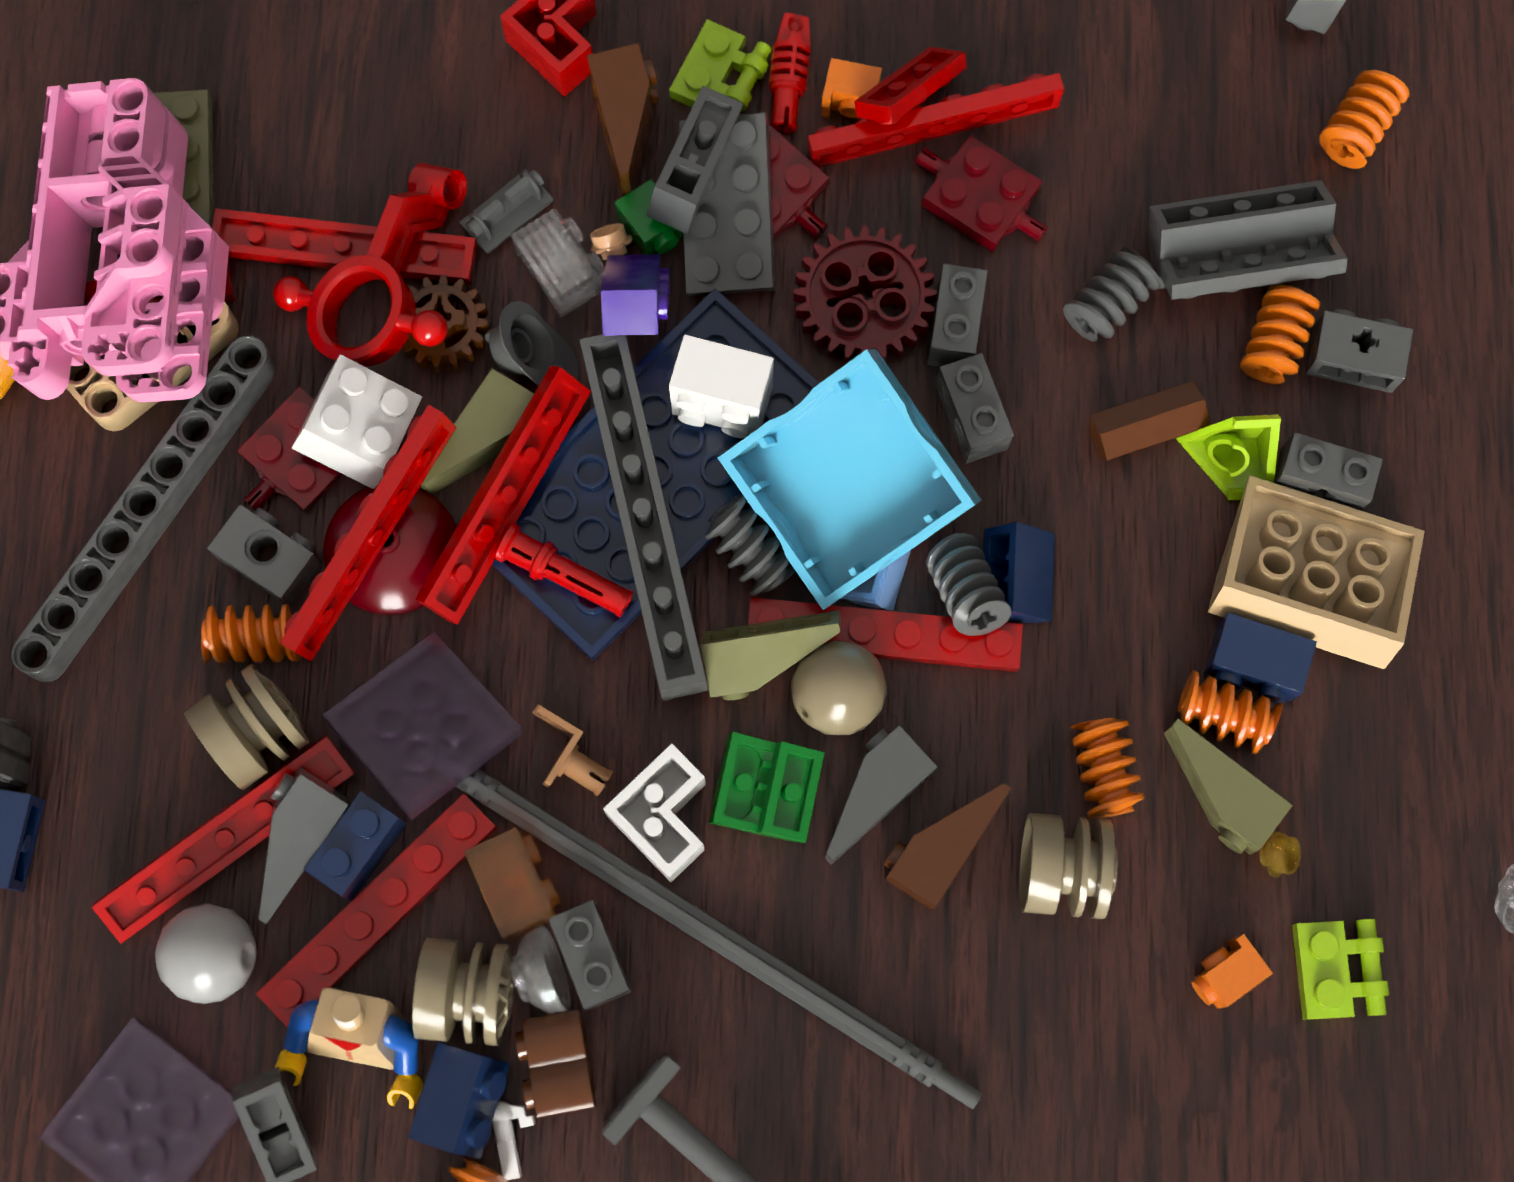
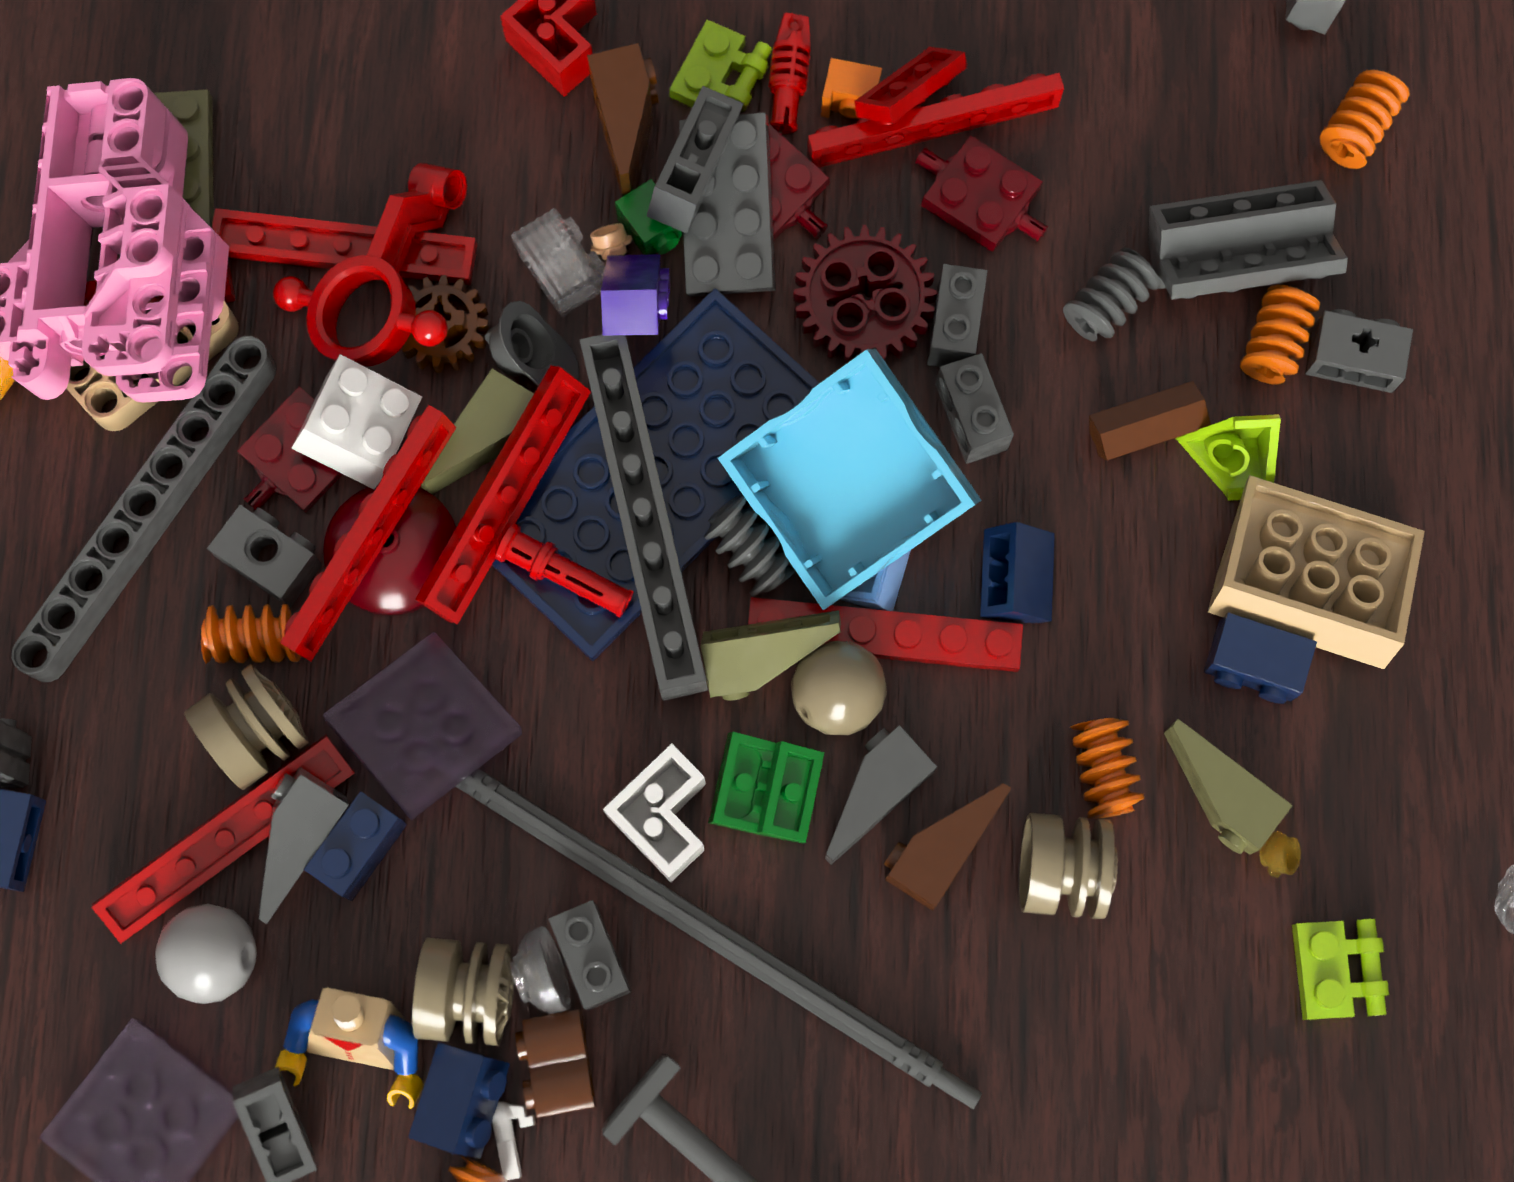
red plate [256,793,497,1028] -> none
dark grey hinge [459,169,554,254] -> none
clear orange brick [464,827,561,941] -> none
medium nougat bracket [532,704,613,796] -> none
white brick [669,334,774,438] -> none
dark grey piece [926,533,1011,636] -> none
orange piece [1177,670,1283,755] -> none
orange brick [1191,934,1273,1009] -> none
dark grey brick [1274,432,1383,511] -> none

